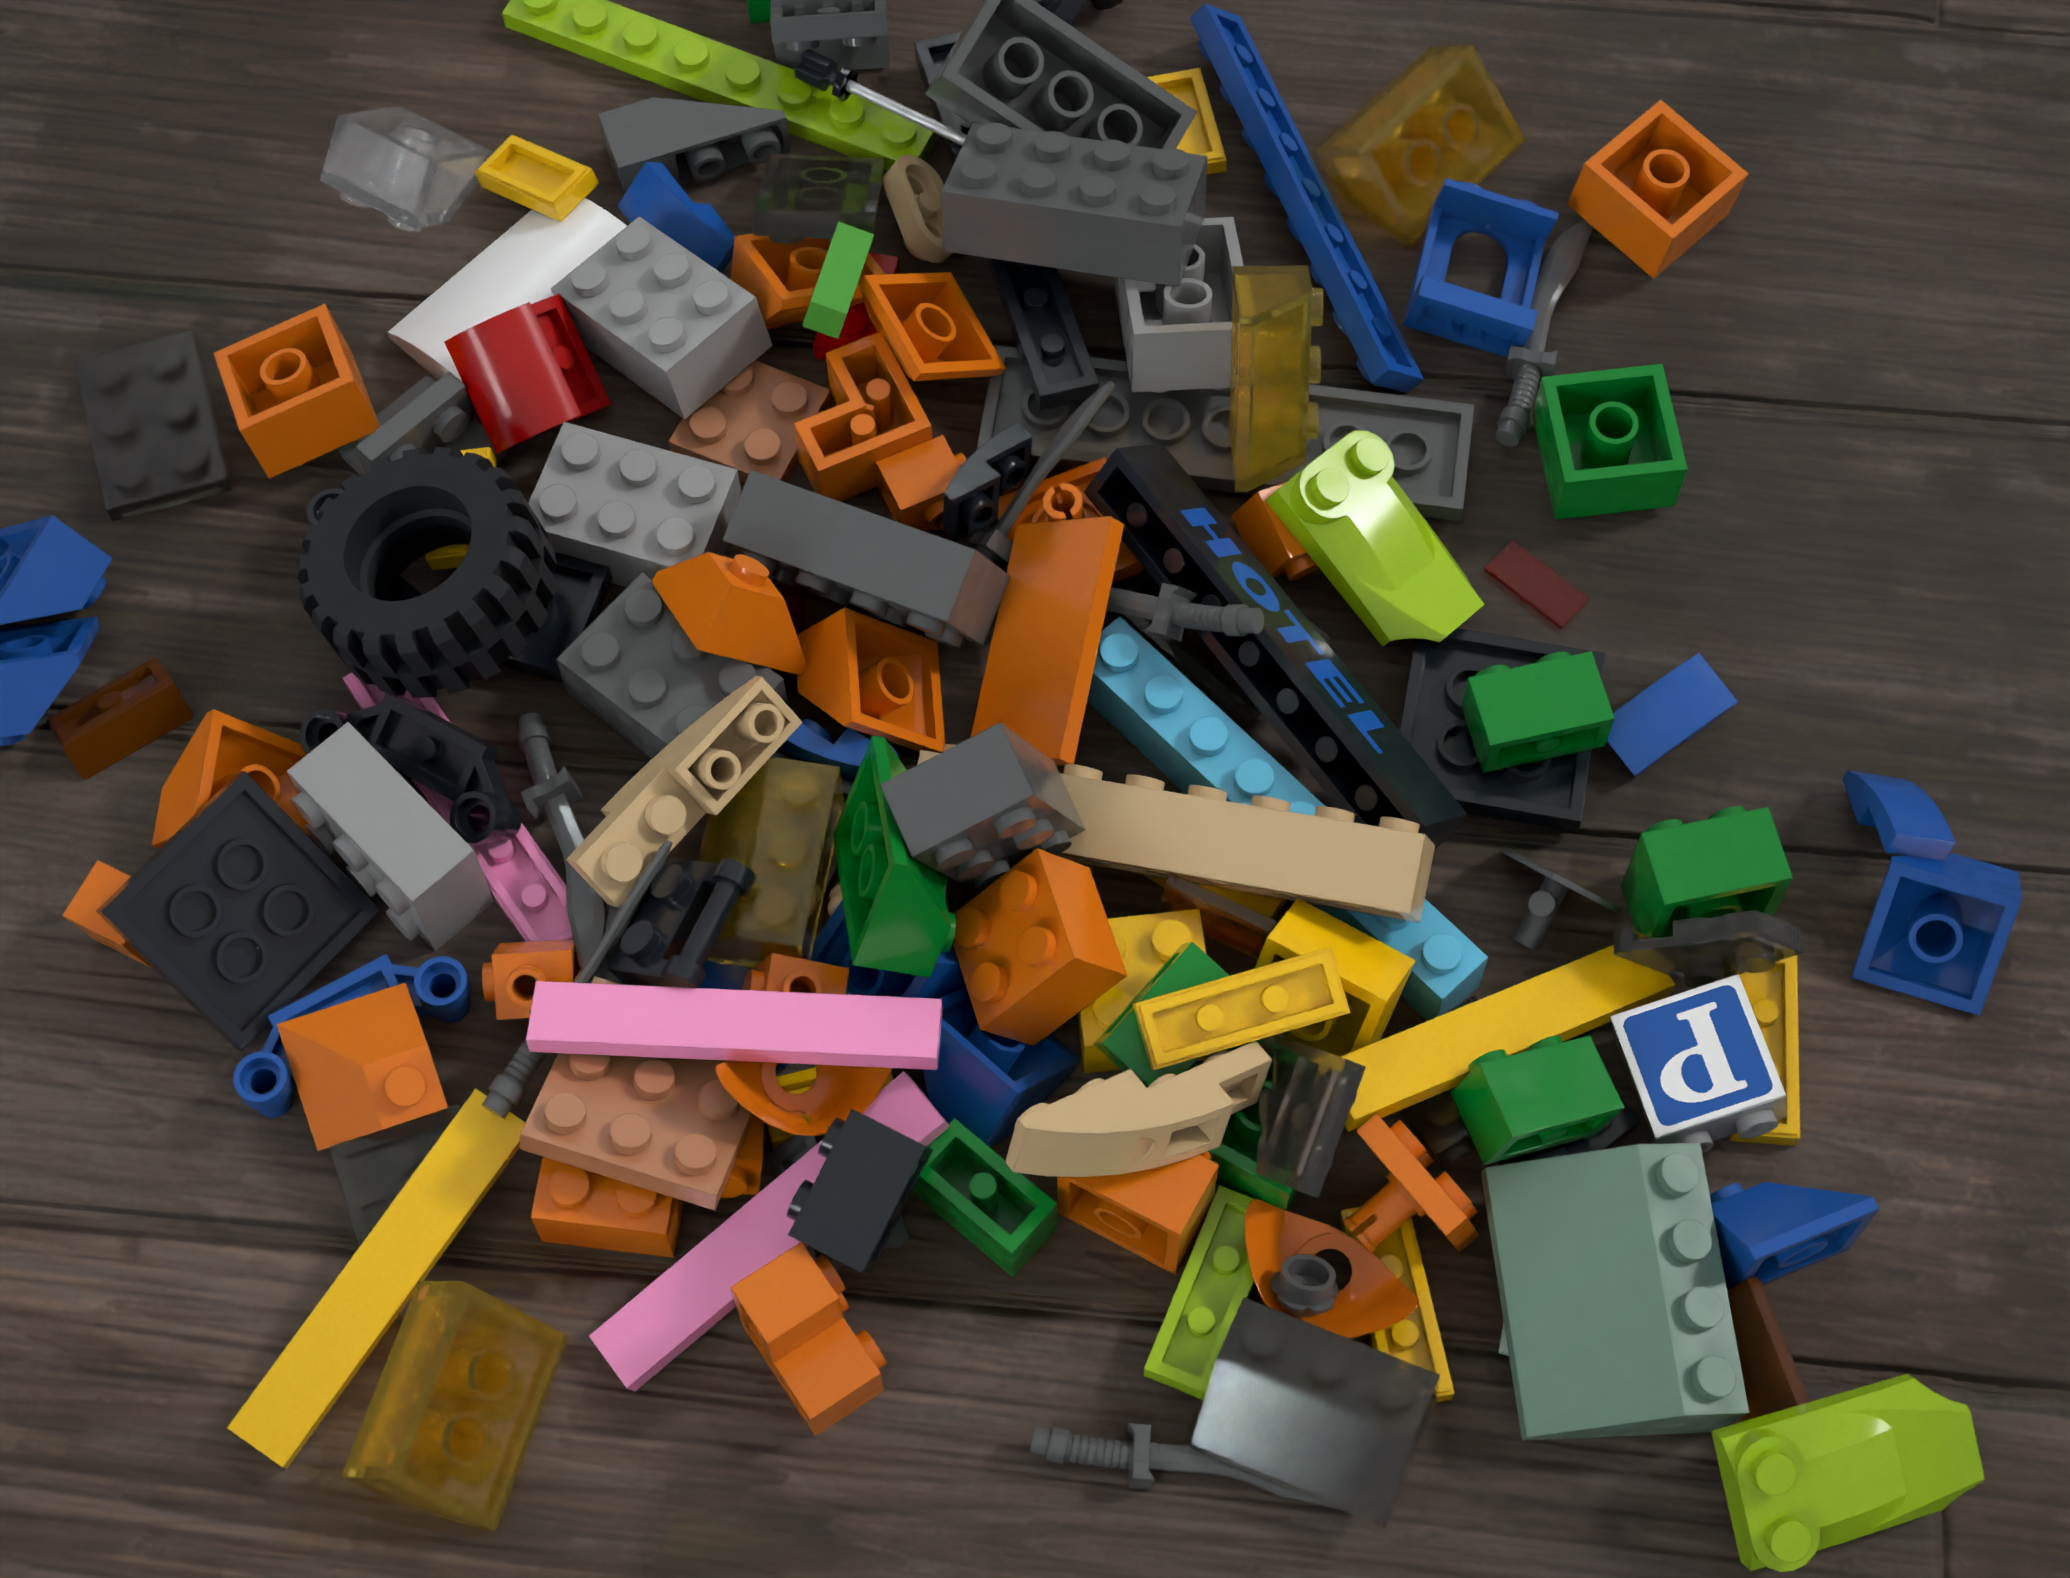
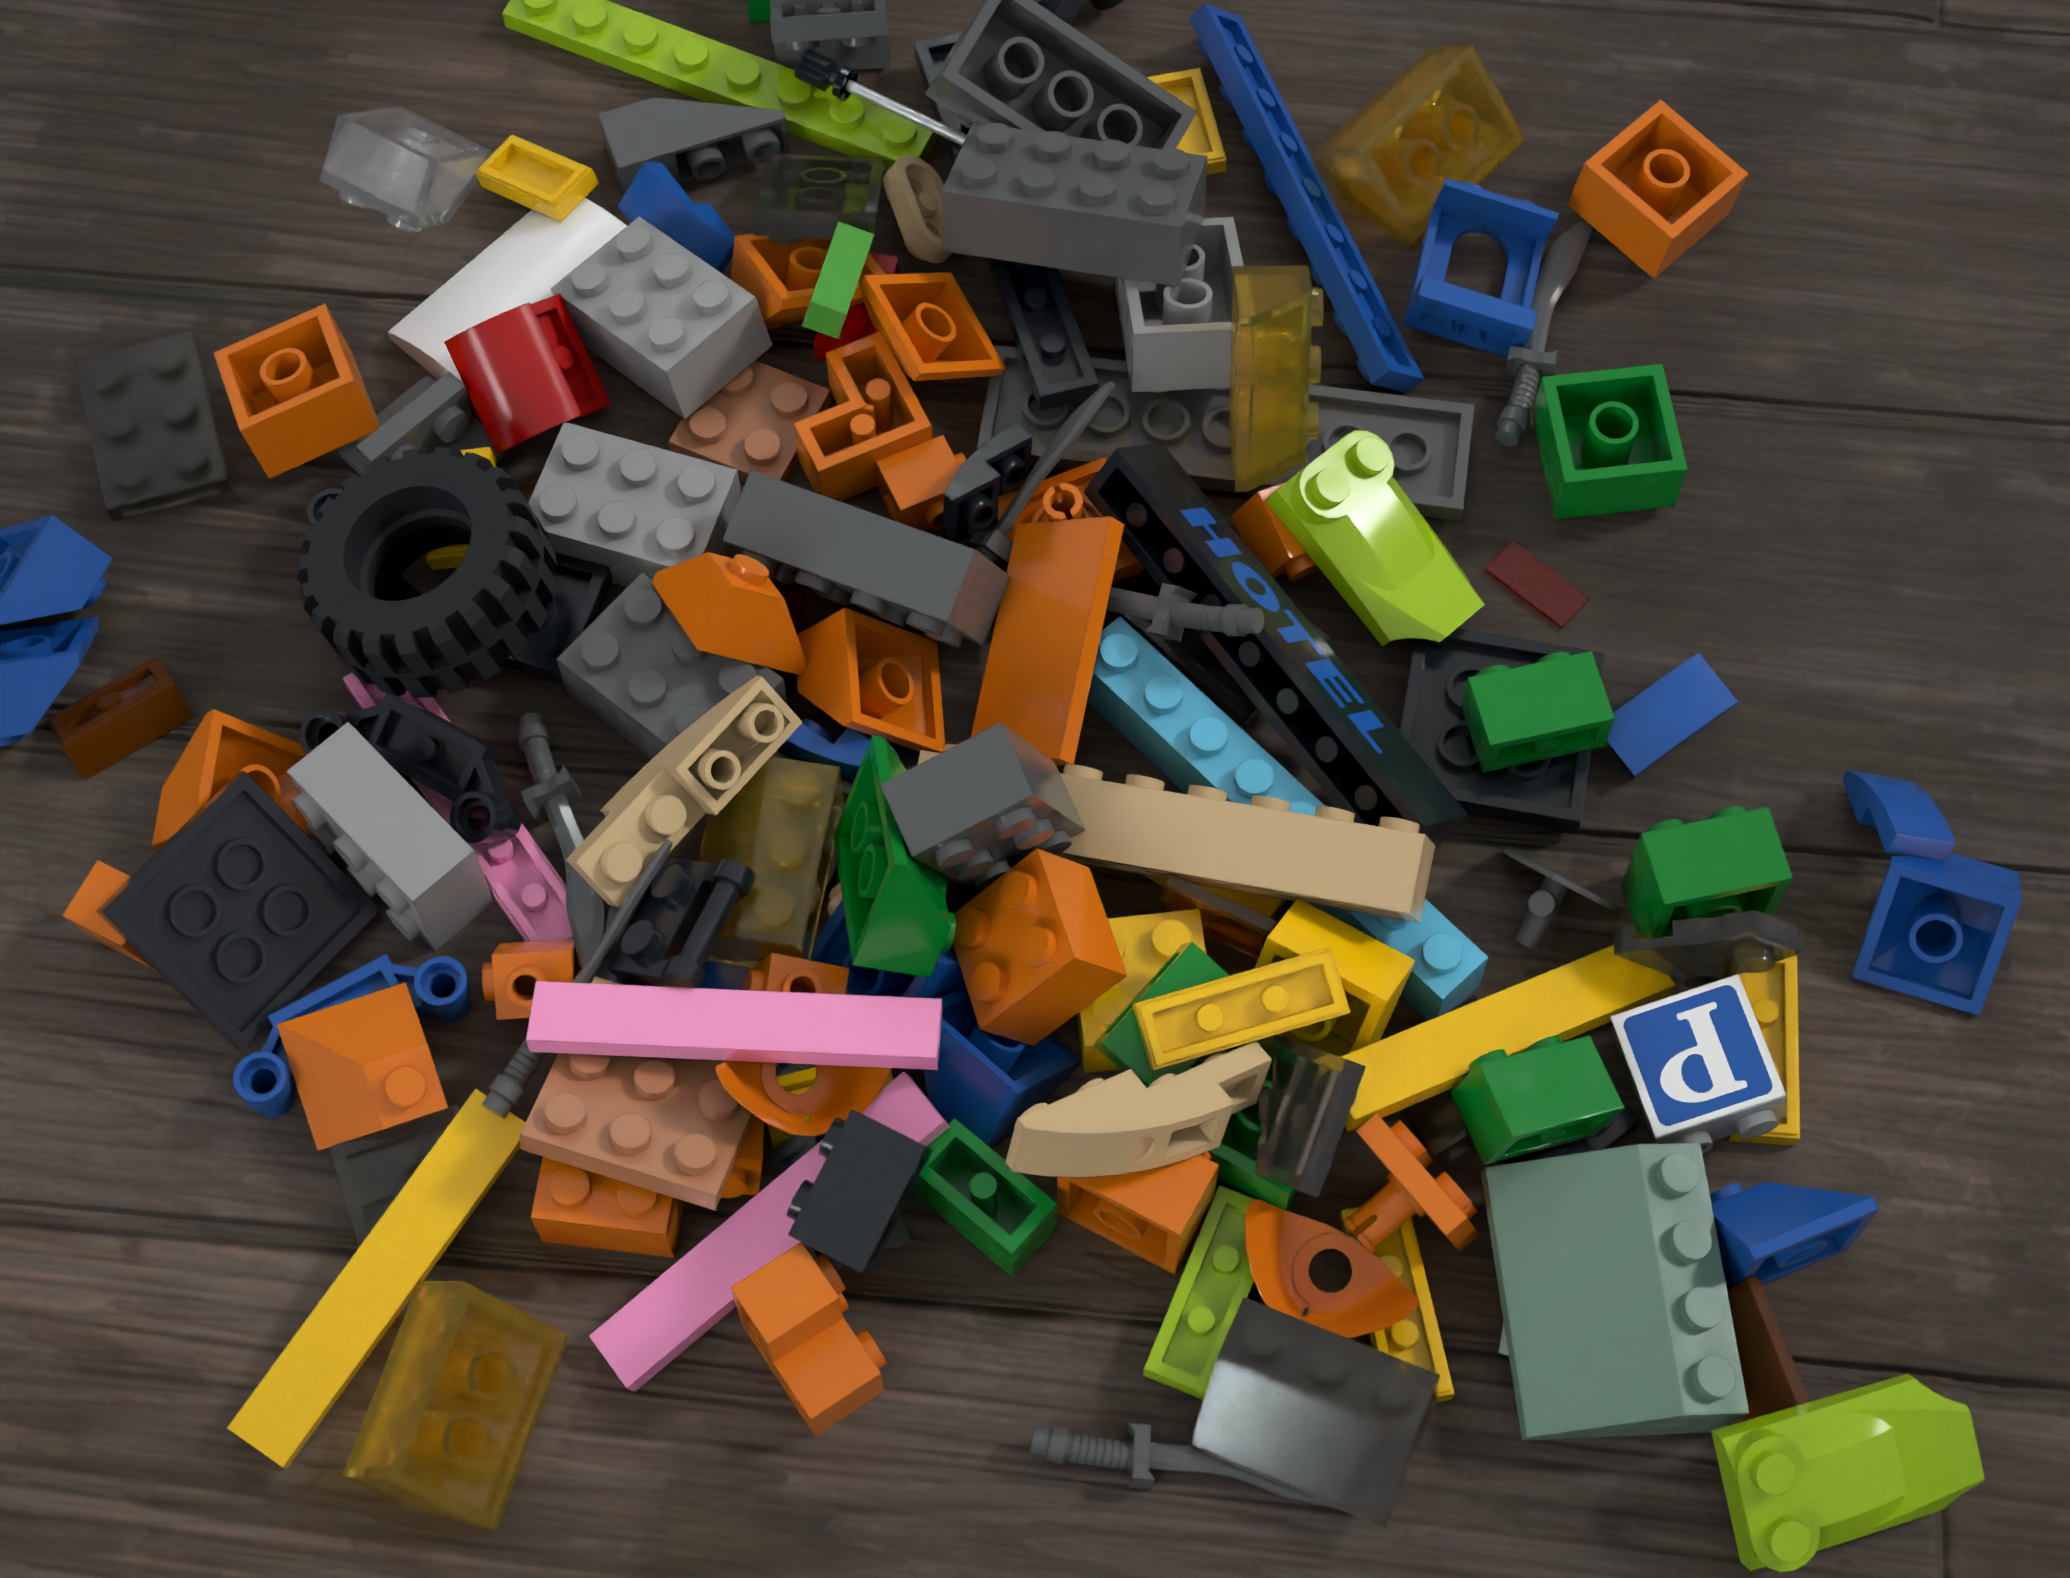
dark grey plate [1271,1254,1339,1317] -> none

